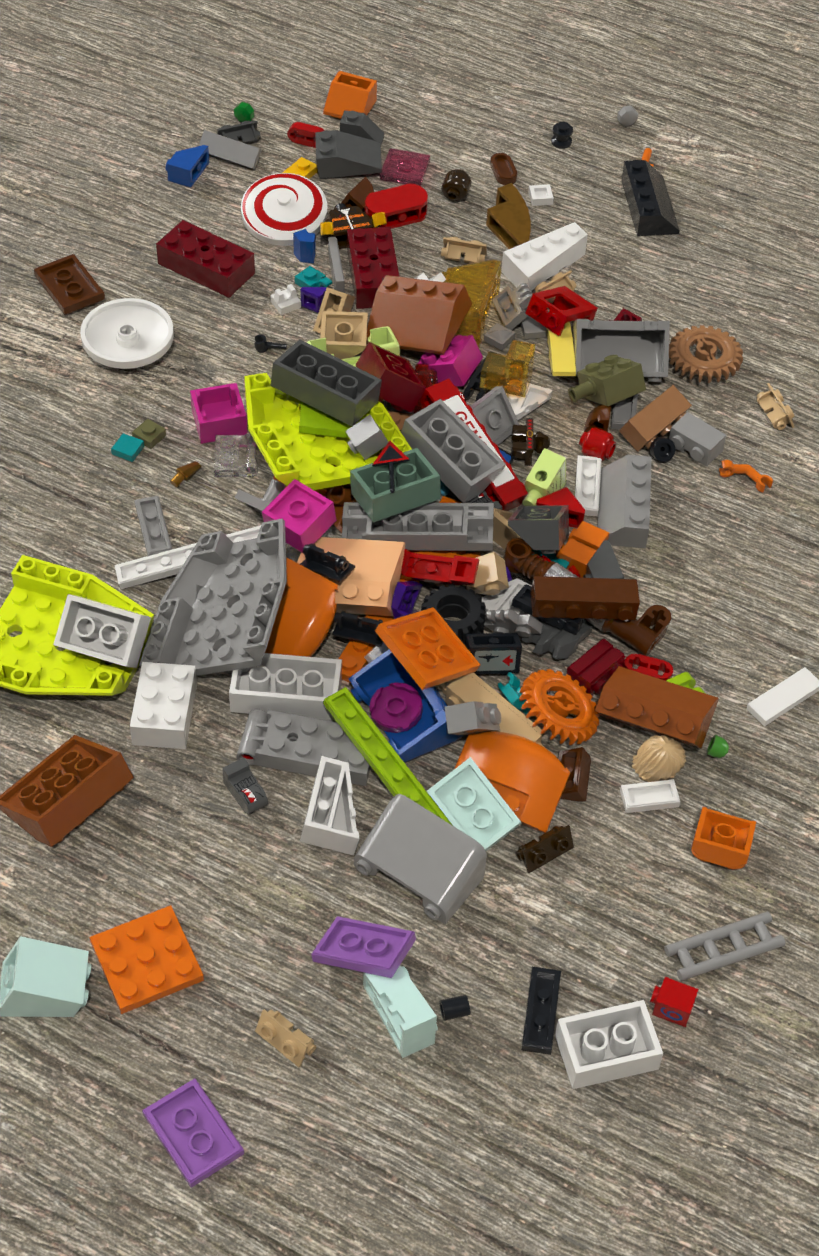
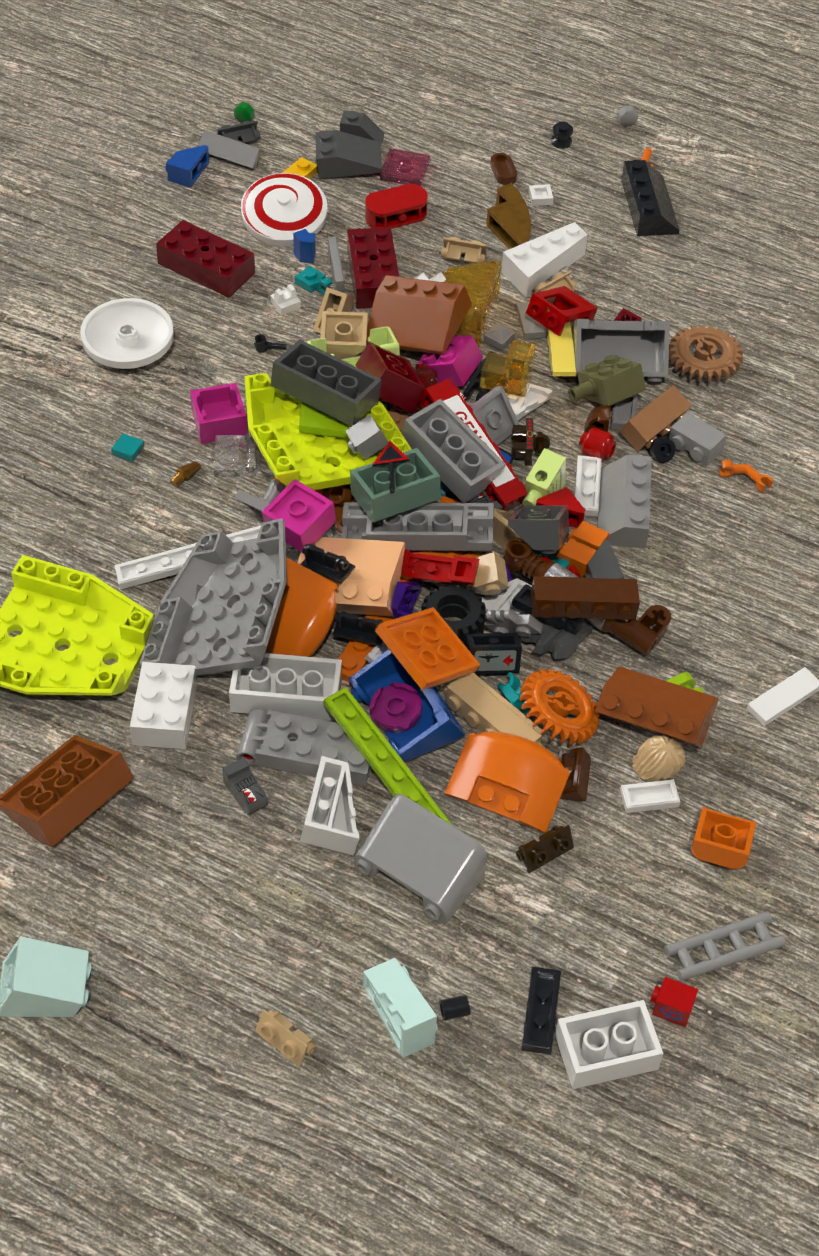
reddish brown plate [34,254,105,315] -> none
white brick [53,594,151,668] -> none
orange plate [89,905,204,1014] -> none
olive plate [132,419,166,449] -> none
light grey tile [134,496,172,556] -> none
medium lavender tile [142,1078,244,1188] -> none
red beam [287,122,325,148] -> none
dark purple slope [300,287,326,313] -> none
medium lavender tile [311,916,416,978] -> none
torso [320,203,387,249] -> none
orange slope [323,71,377,119] -> none
reddish brown brick [341,177,374,210] -> none
light aqua plate [427,757,522,851] -> none
dark brown head [441,169,472,201] -> none
light grey brick [445,701,501,736] -> none
light grey hinge [492,283,532,330] -> none
dark red brick [566,639,626,695] -> none
red beam [624,654,673,681] -> none
bright green hinge [706,734,729,758] -> none
tan hinge [757,383,795,430] -> none

